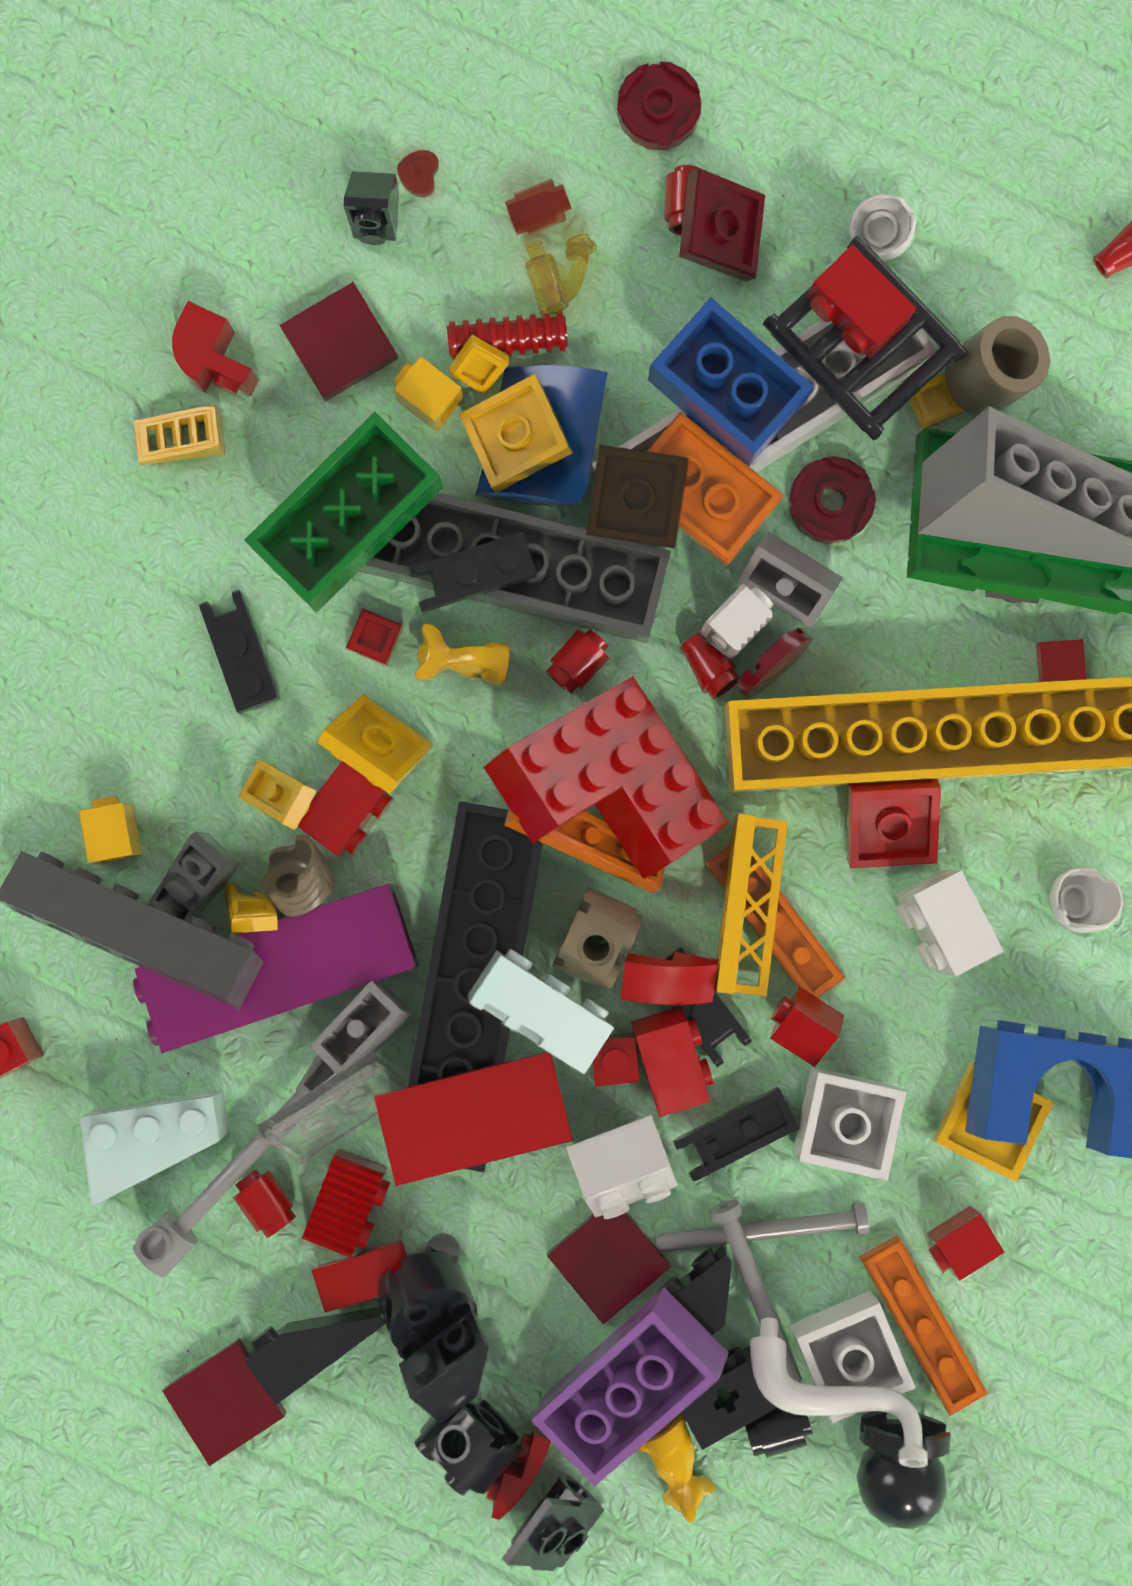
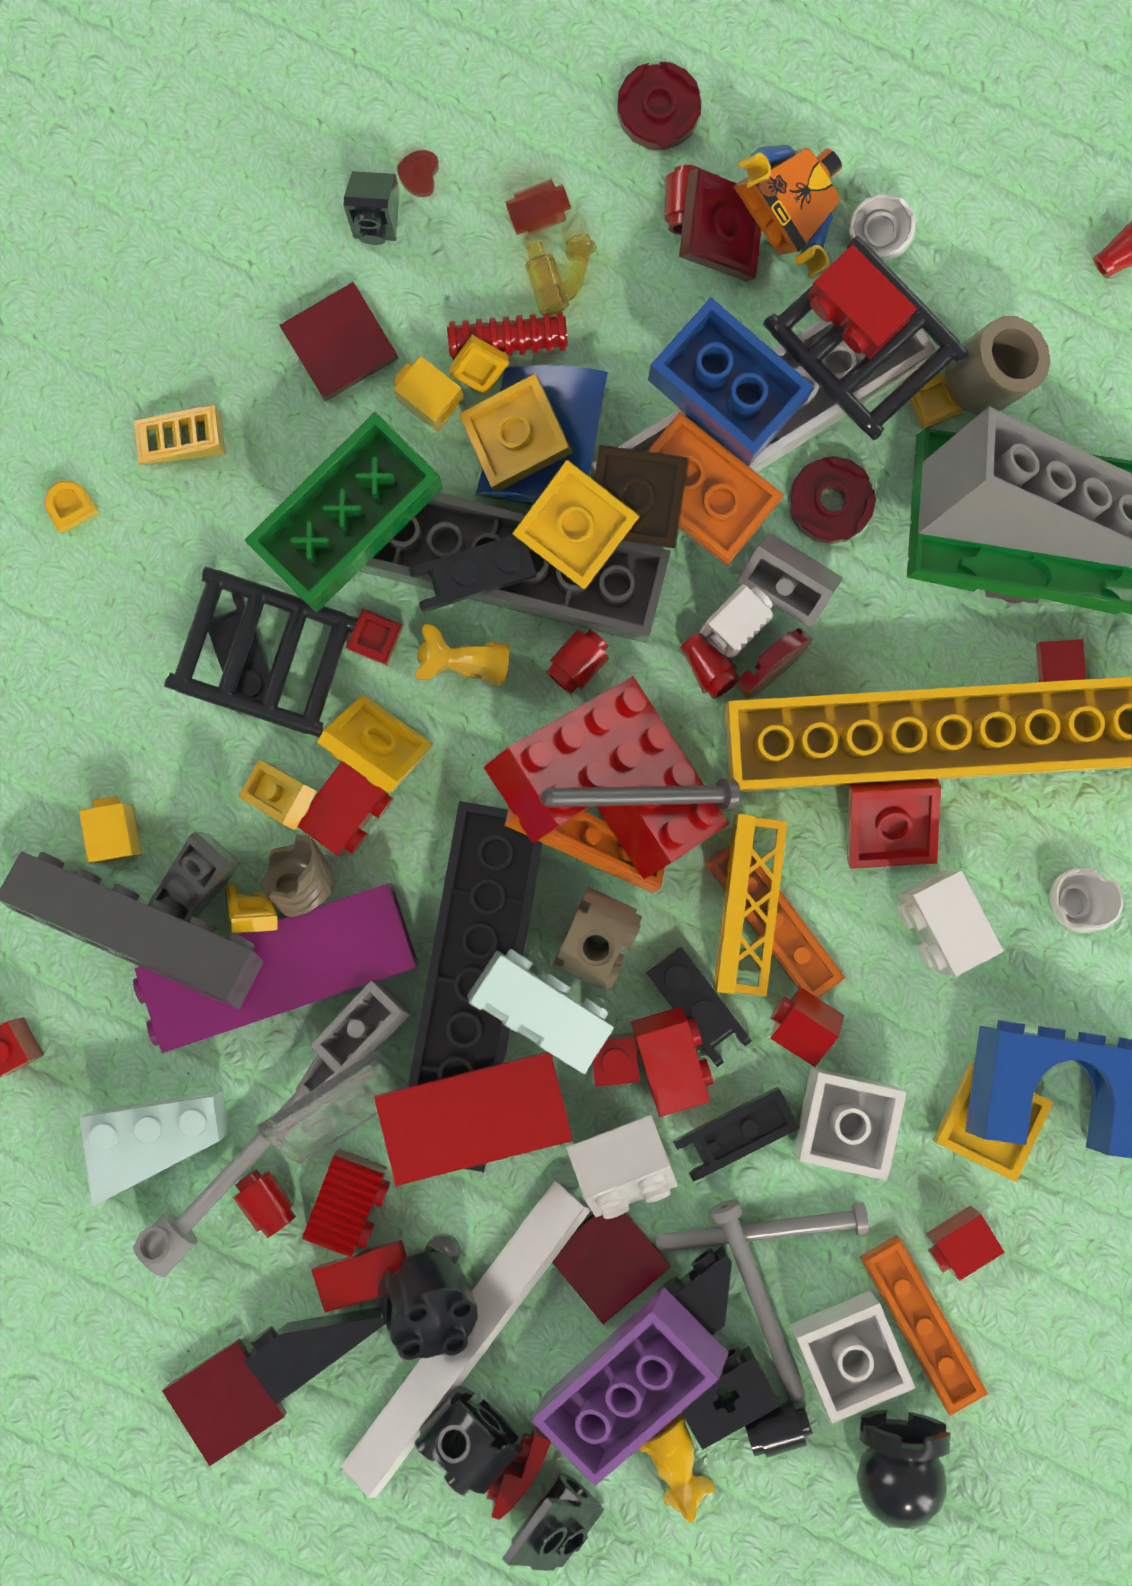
red brick [172,301,259,396] -> none
black slope [399,1310,489,1423] -> none
red slope [621,952,719,1005] -> none
white animal [750,1318,928,1468] -> none
none -> yellow tile [45,480,99,534]
none -> black bar [164,566,358,738]
none -> white tile [341,1180,591,1498]
none -> yellow plate [512,460,640,589]
none -> dark grey bar [540,778,741,810]
none -> torso [734,145,842,279]

